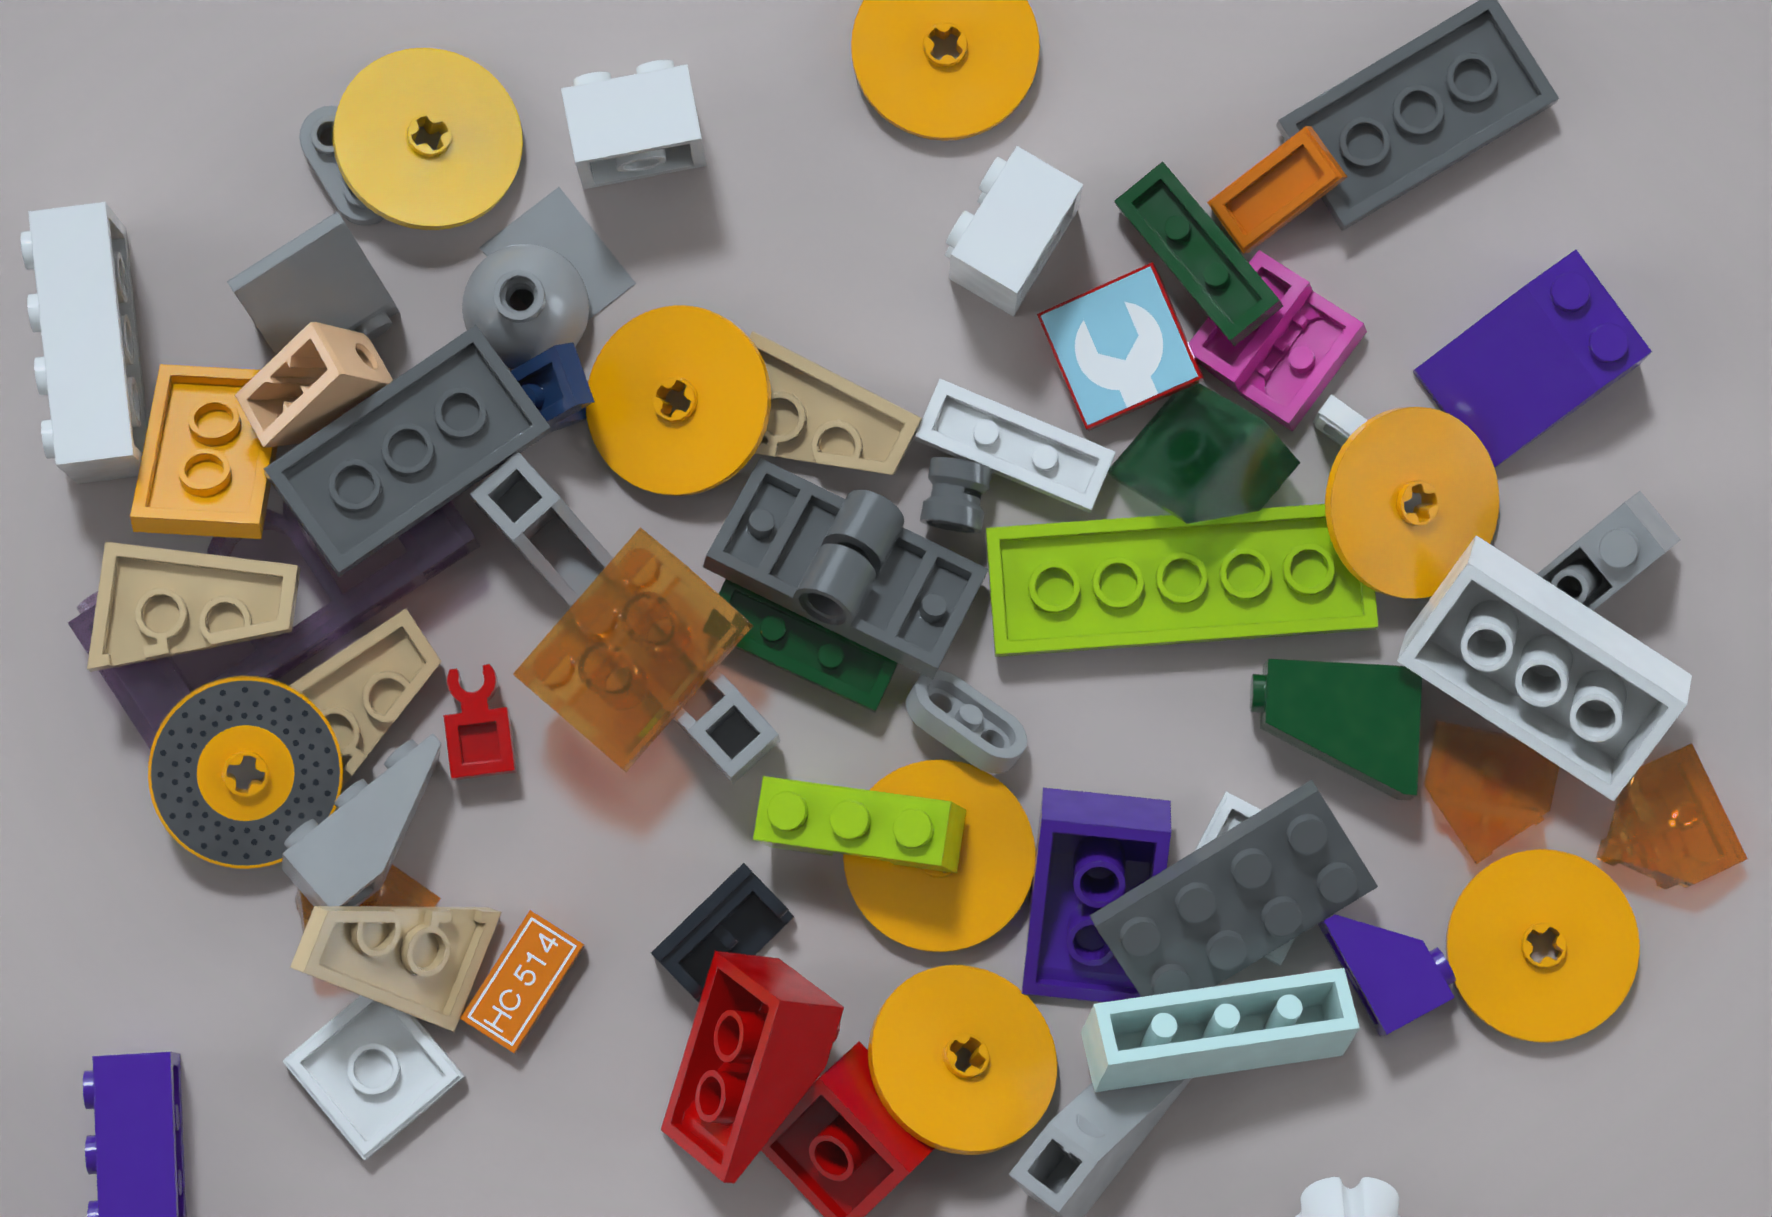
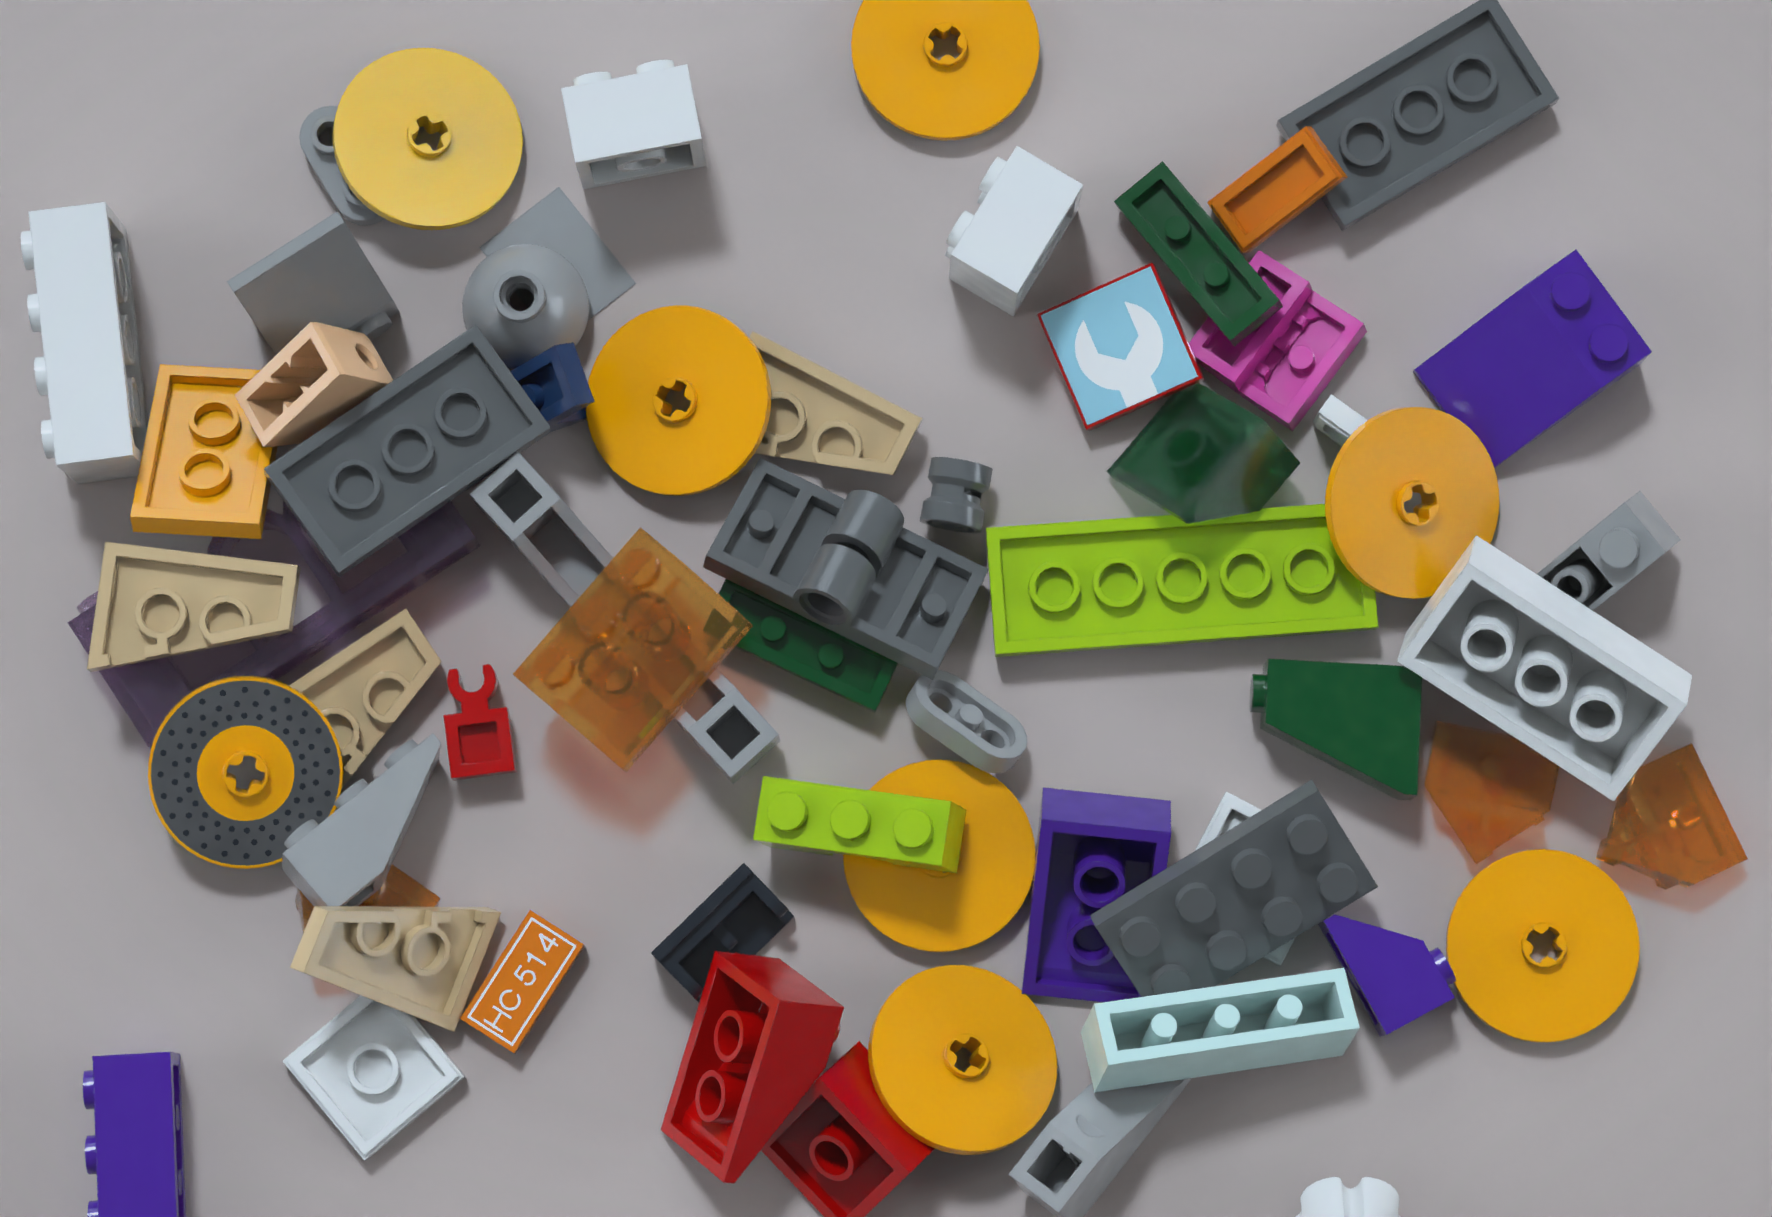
white plate [915,379,1116,513] -> none

